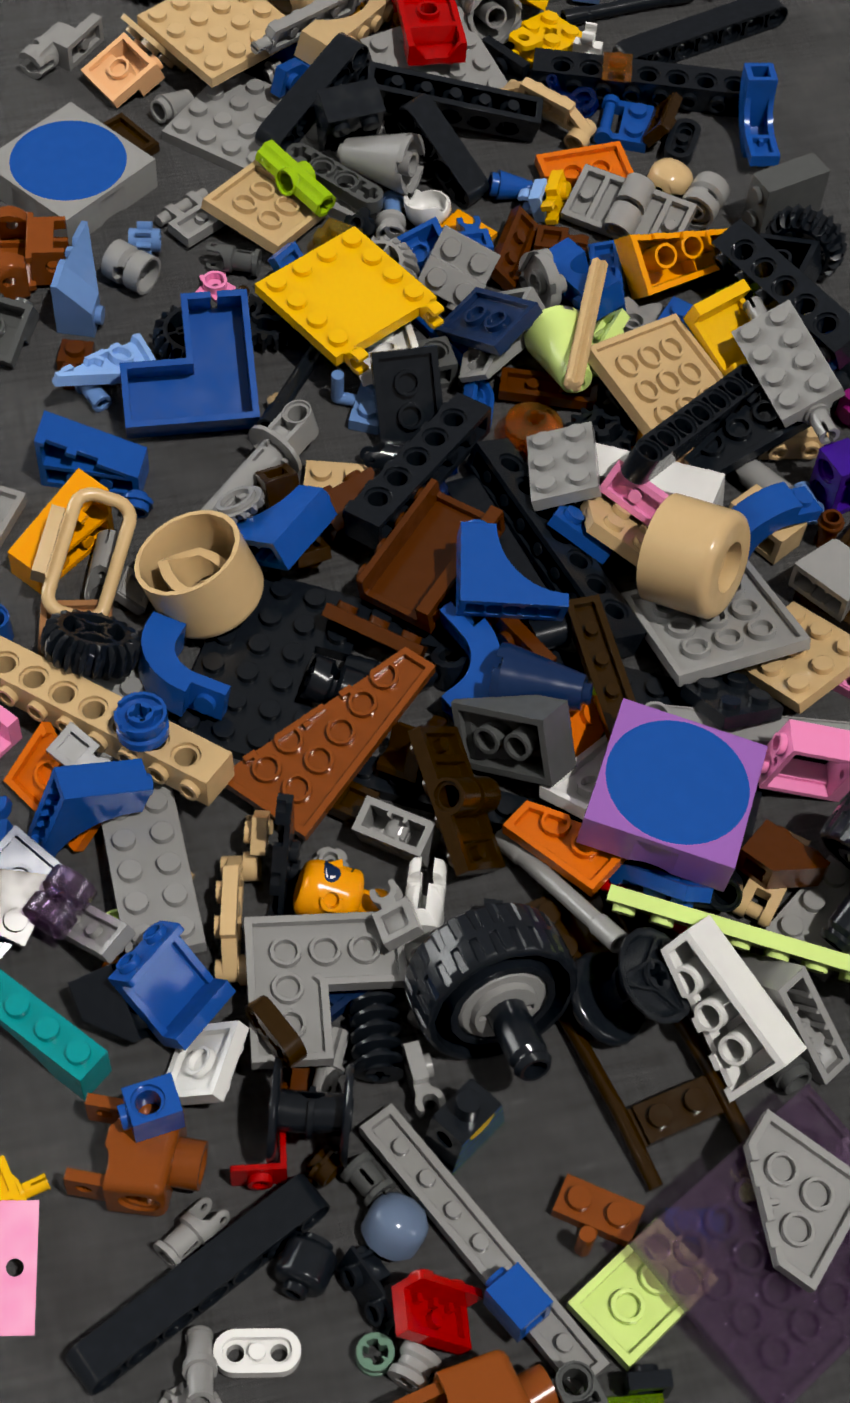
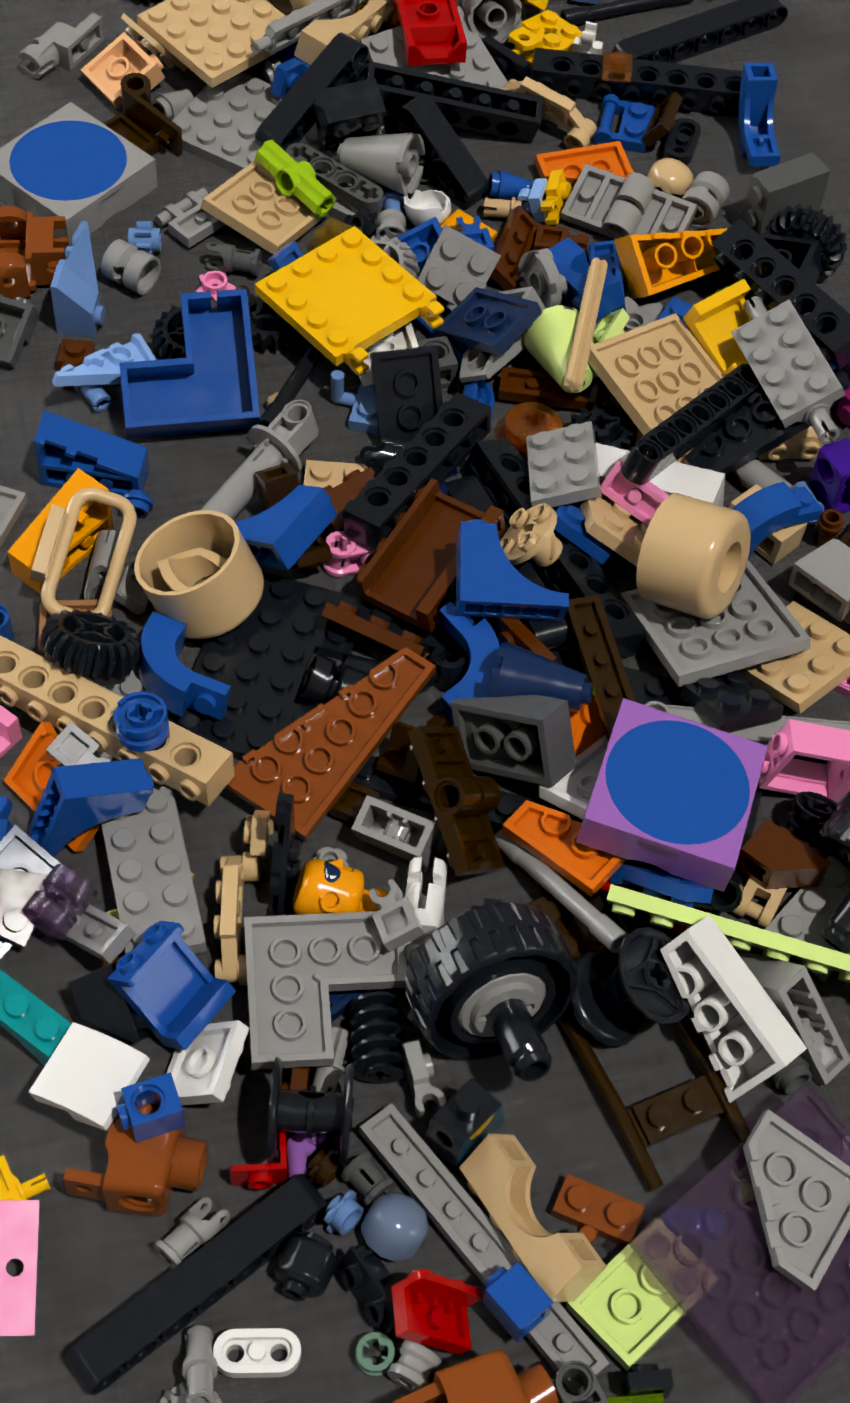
light grey gear [213,486,265,524] -> none
dark brown beam [245,995,307,1068] -> none
clear blue plate [546,74,599,118] -> none
none -> white slope [29,1022,150,1131]
none -> dark brown door [120,73,182,157]
none -> medium lavender arm [286,1133,327,1180]
none -> bright pink piece [322,531,376,577]
none -> medium blue plate [324,1190,364,1235]
none -> tan arch [459,1133,607,1302]
none -> tan pin [484,197,522,218]
none -> tan plate [500,503,563,567]
none -> black wheel [784,791,838,846]

